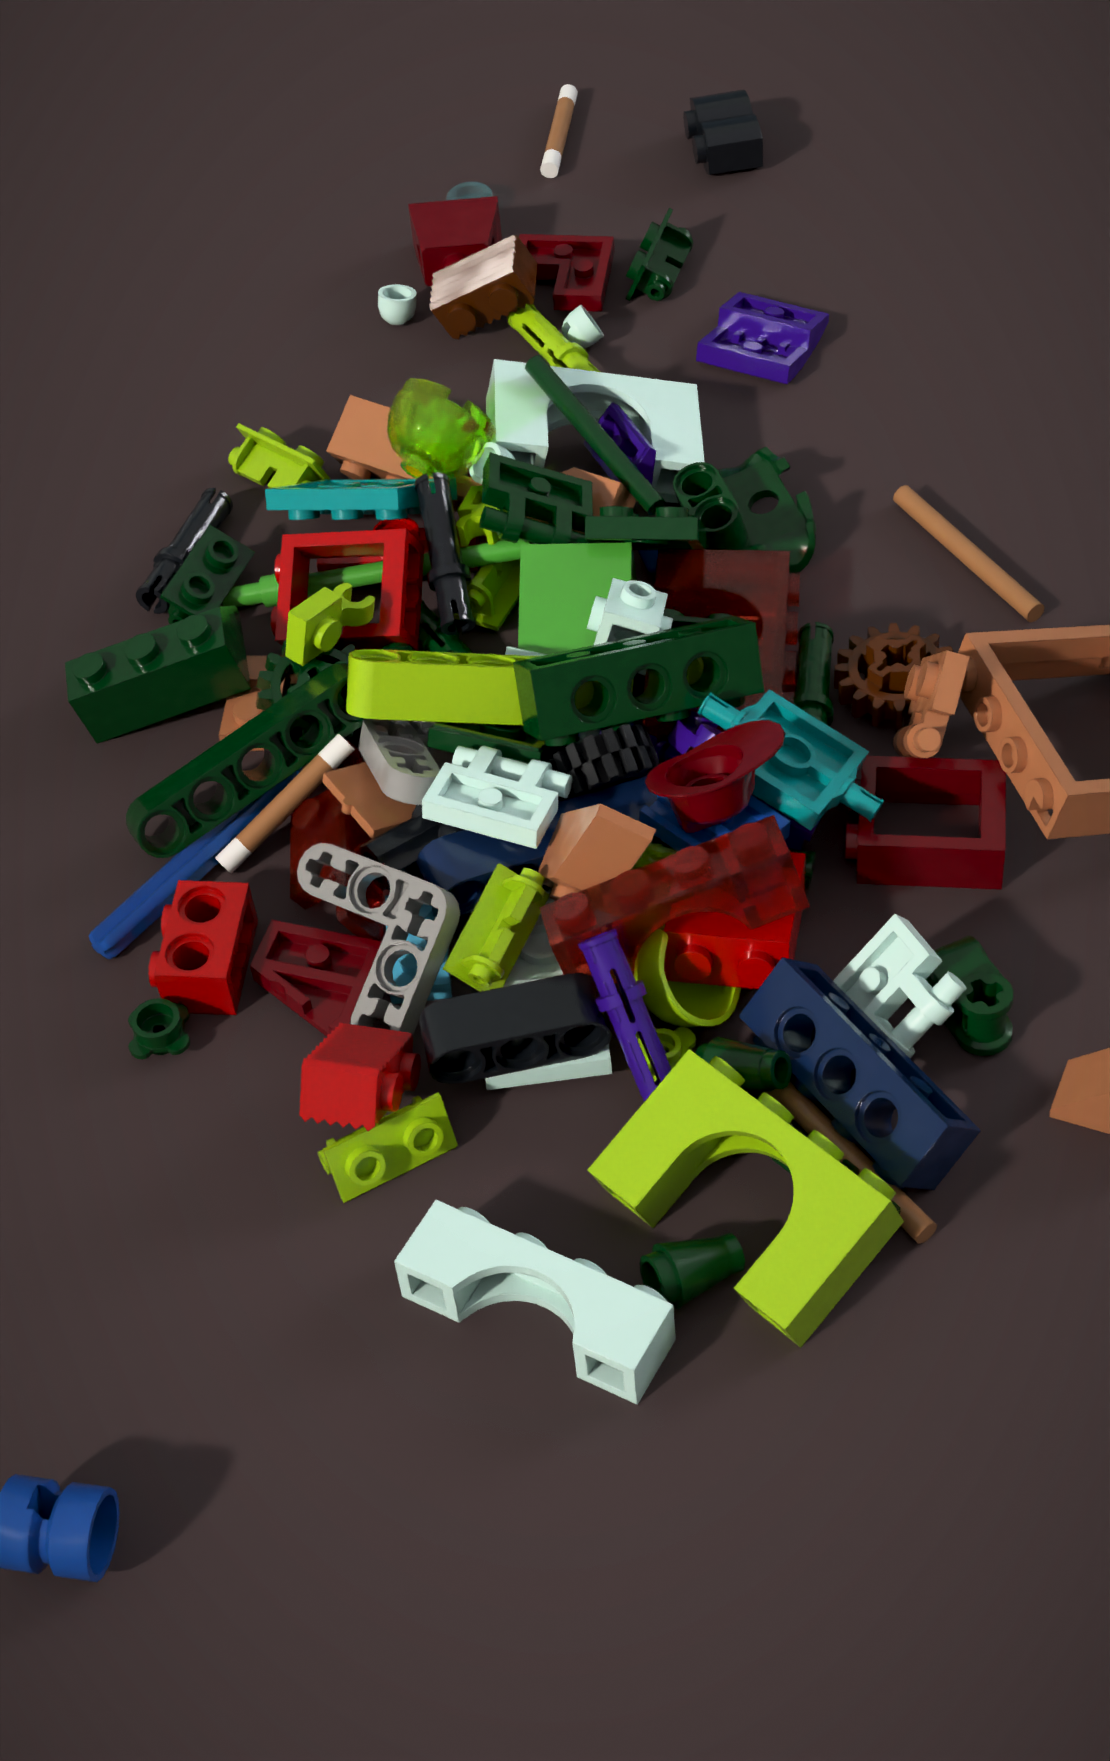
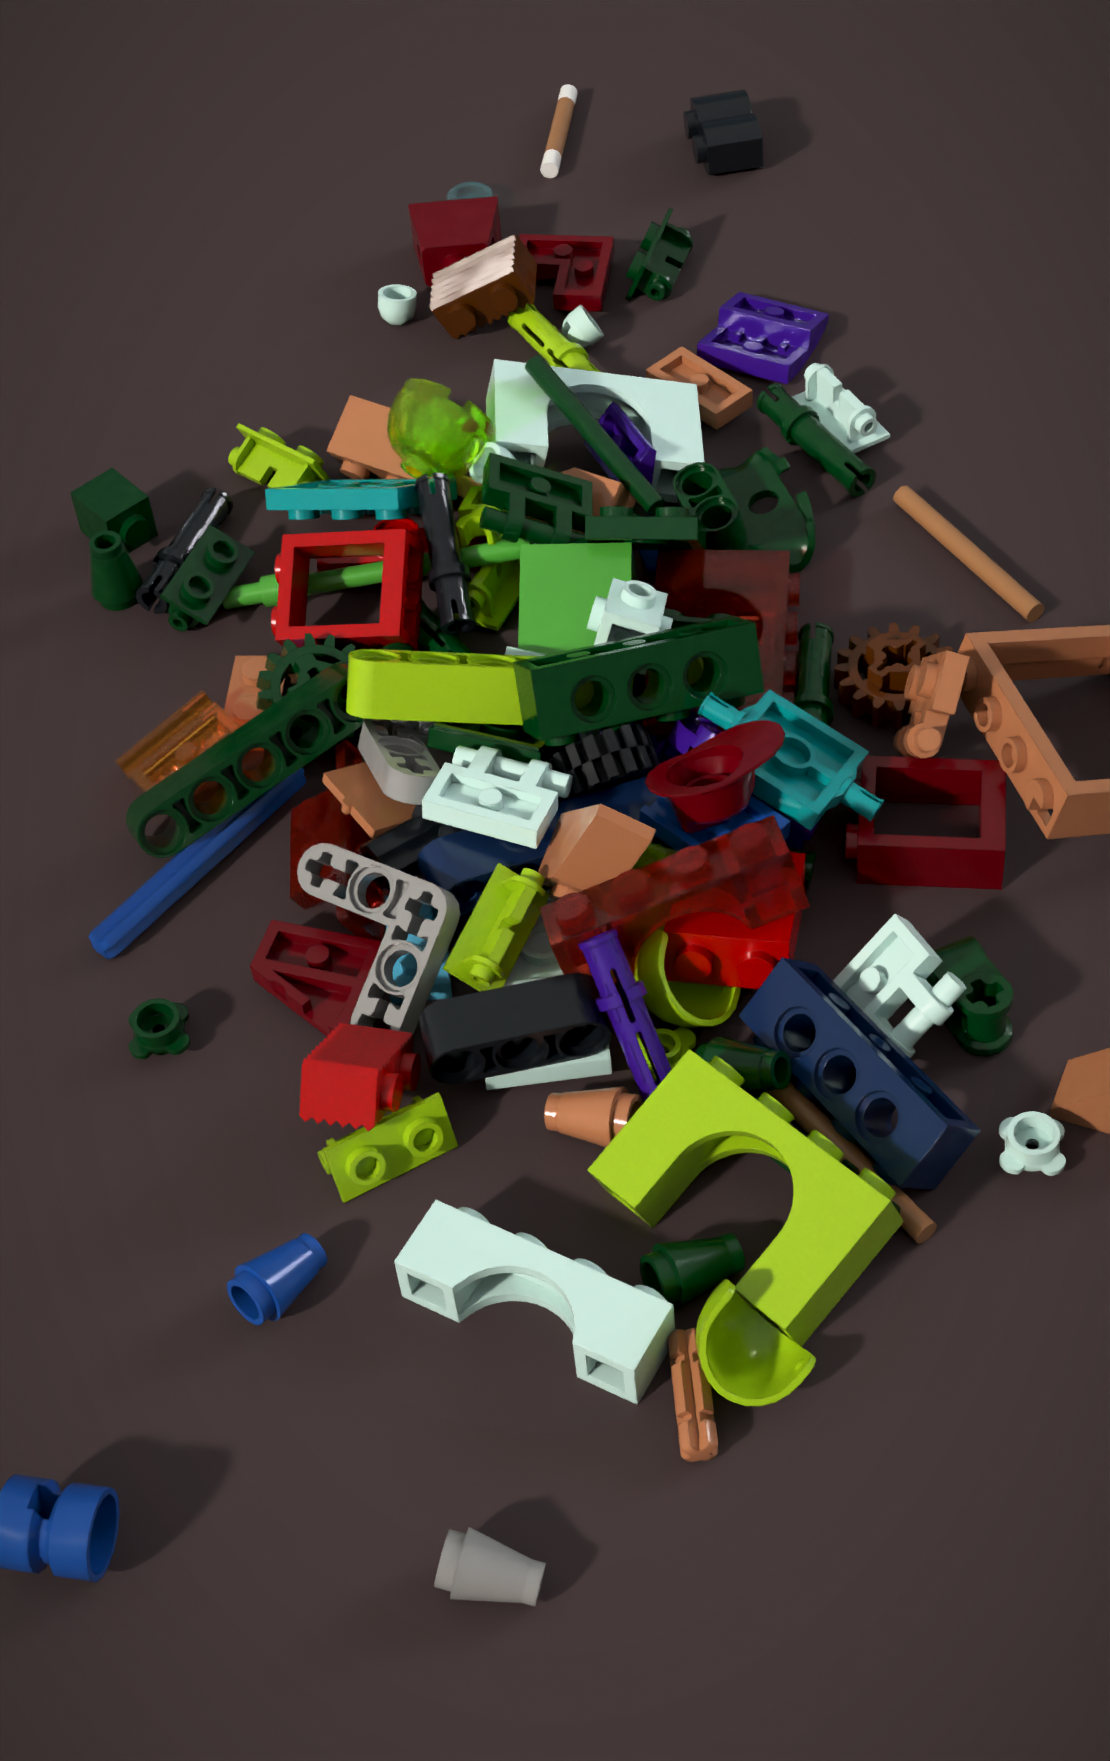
dark green slope [65,606,251,744] -> none
red brick [149,880,258,1015] -> none
medium nougat bar [215,733,355,874] -> none
lime plate [285,582,375,666] -> none
none -> dark green brick [70,468,158,553]
none -> dark green cone [89,531,144,611]
none -> clear orange plate [115,690,241,815]
none -> blue cone [227,1233,327,1325]
none -> light grey cone [434,1527,546,1607]
none -> nougat cone [544,1086,643,1147]
none -> nougat plate [646,346,753,430]
none -> nougat axle [668,1328,718,1462]
none -> lime helmet [696,1279,816,1406]
none -> dark green pin [756,383,876,497]
none -> light aqua hinge [792,363,890,453]
none -> light aqua plate [999,1111,1066,1176]

